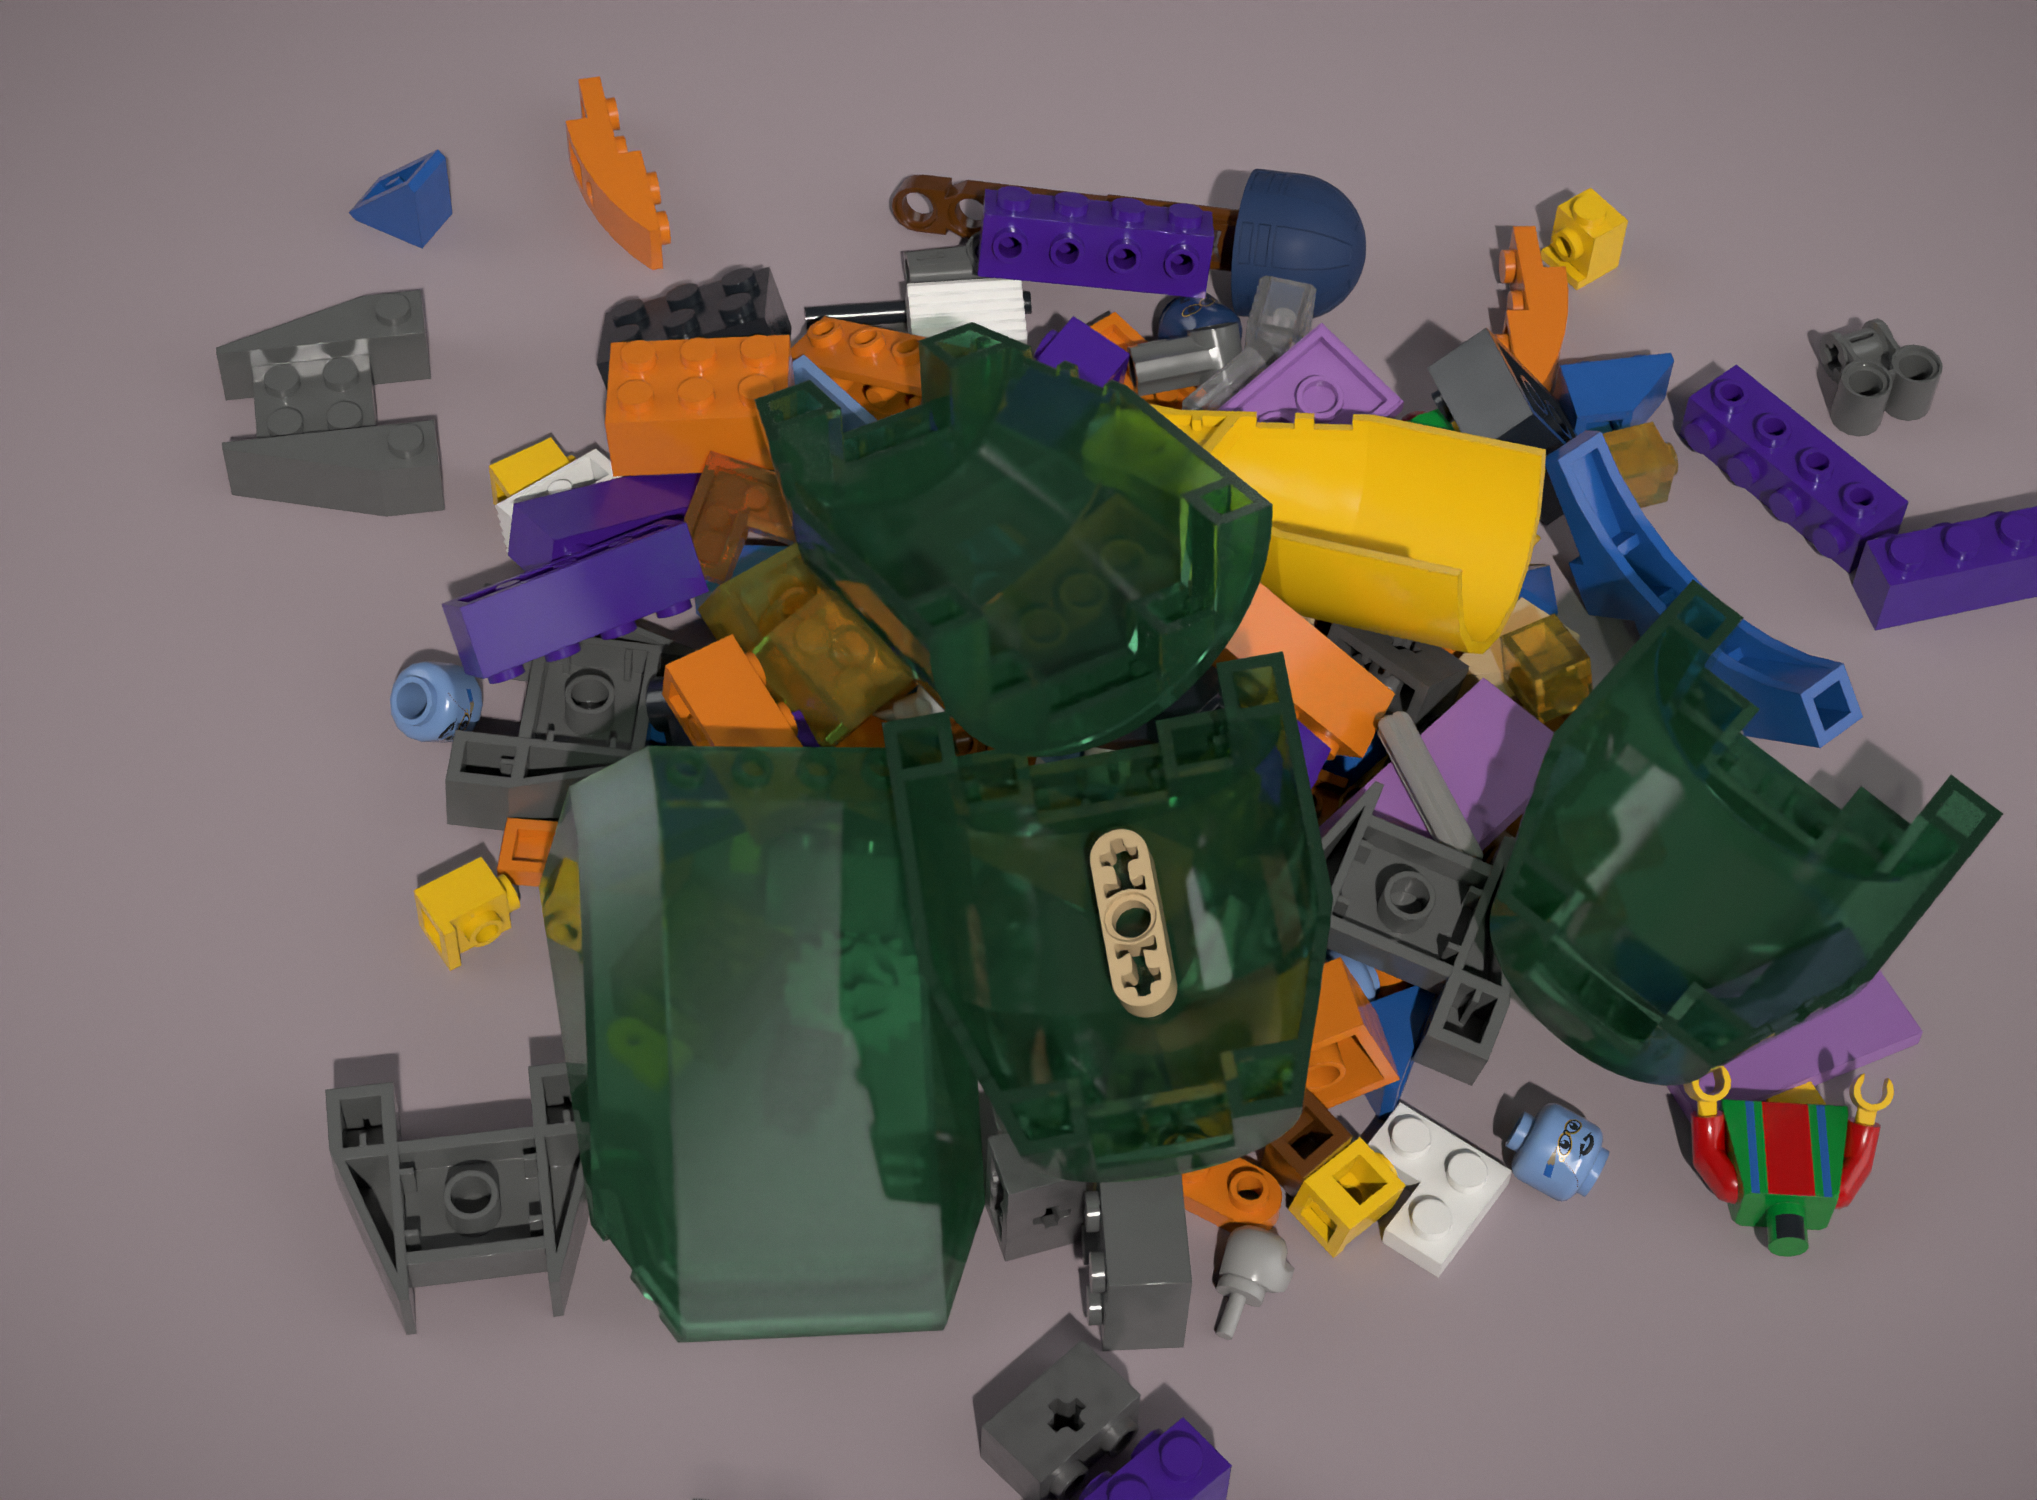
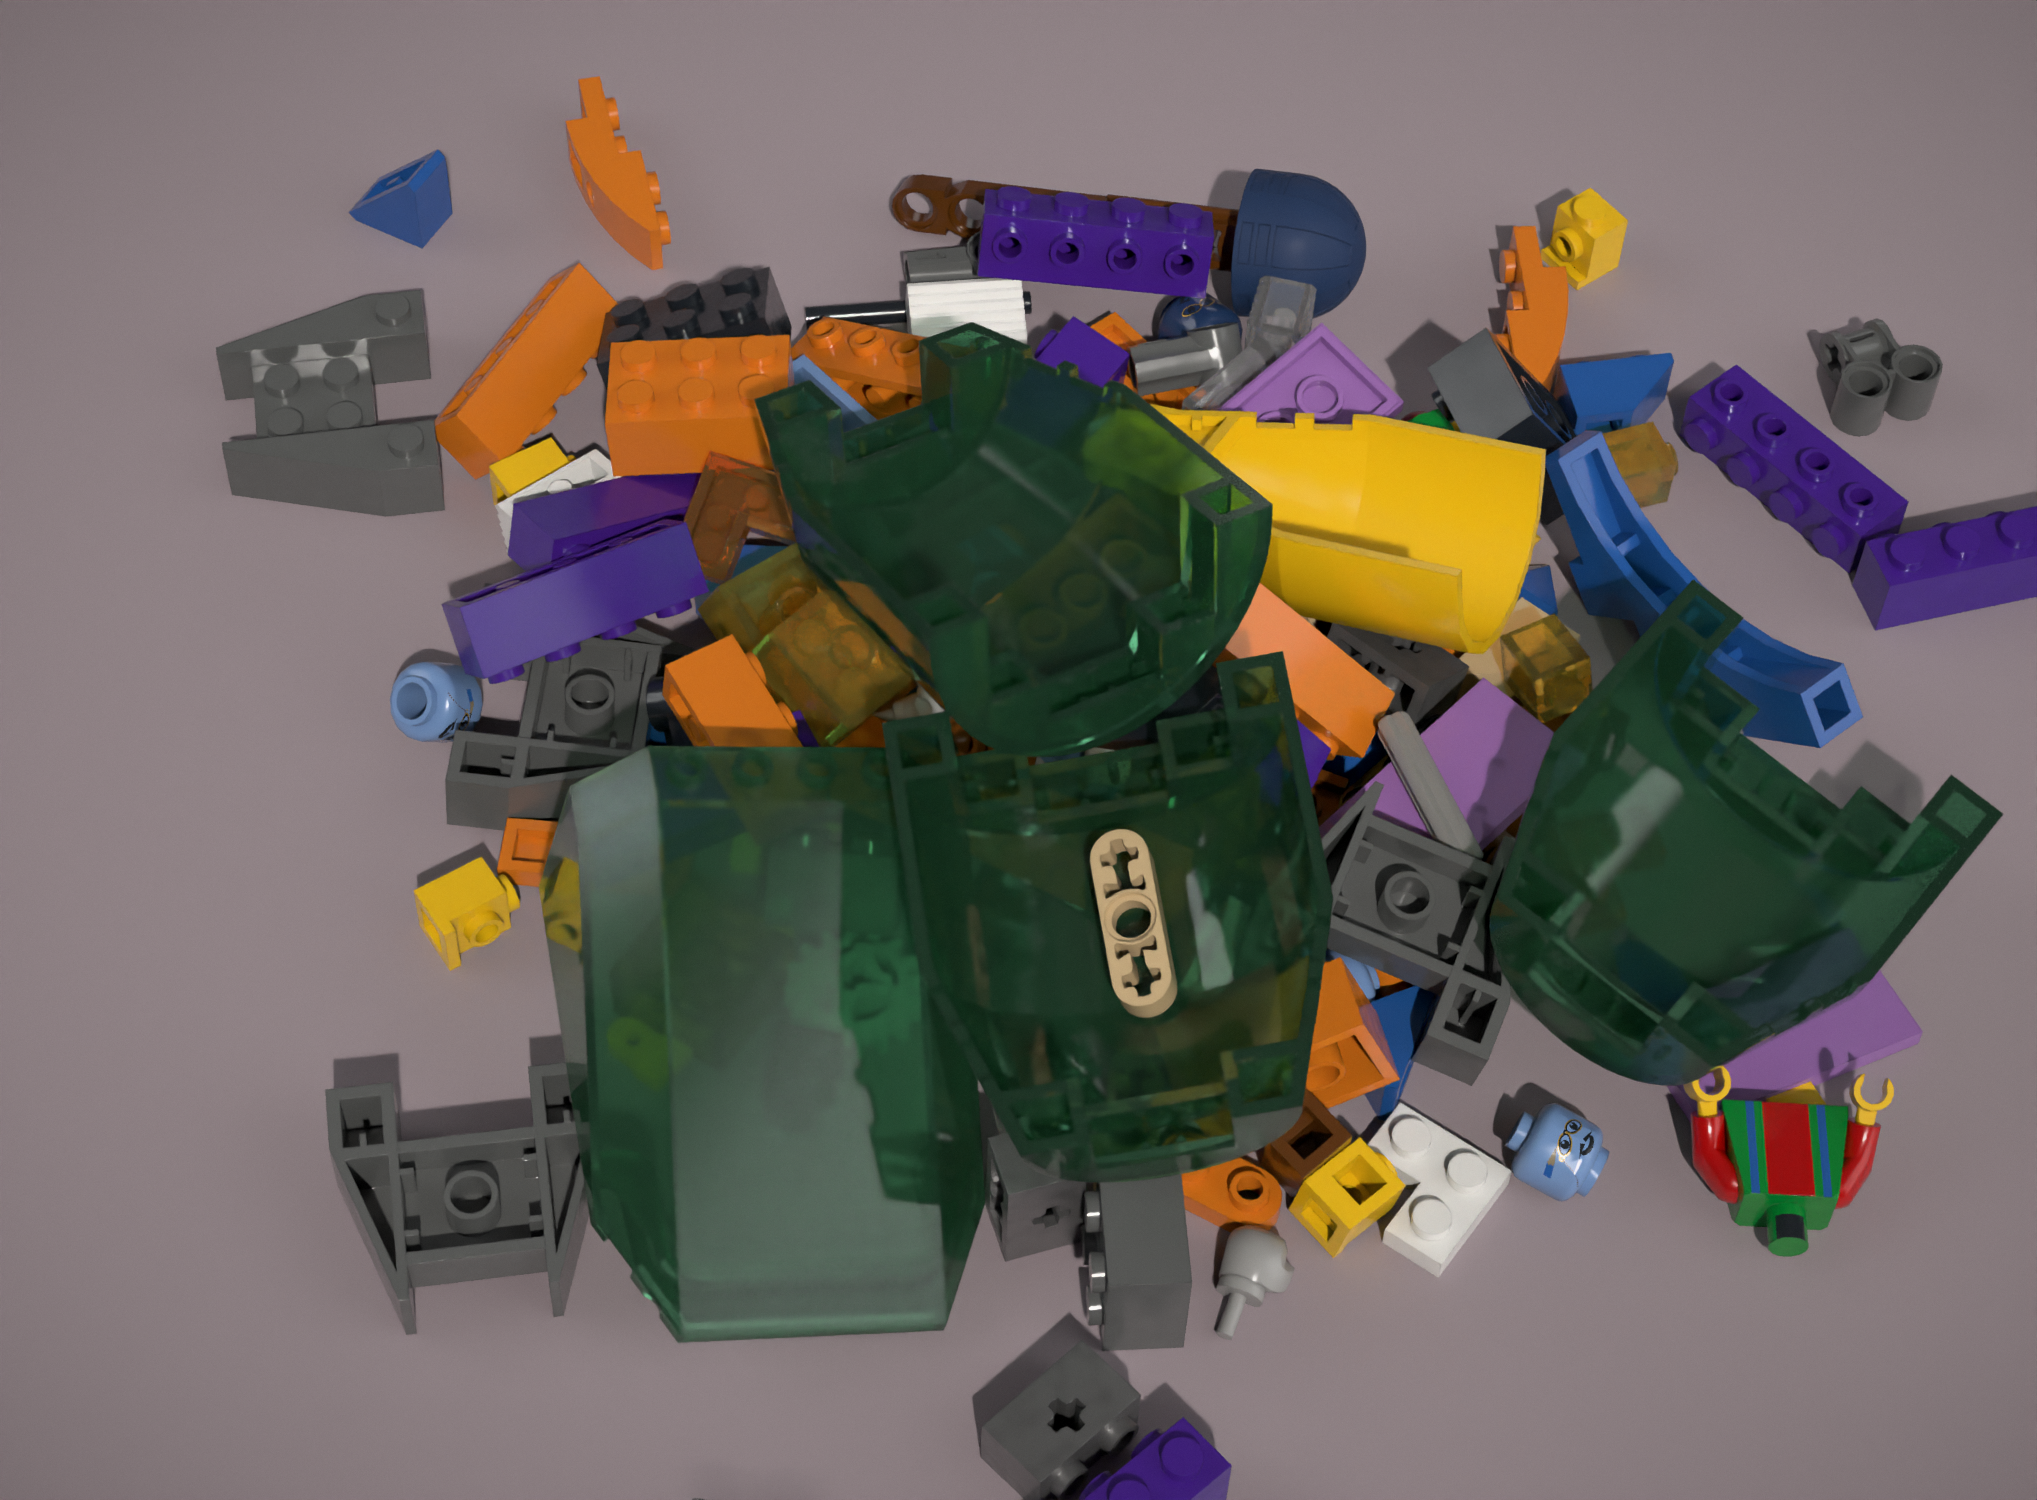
none -> orange brick [434,263,618,480]

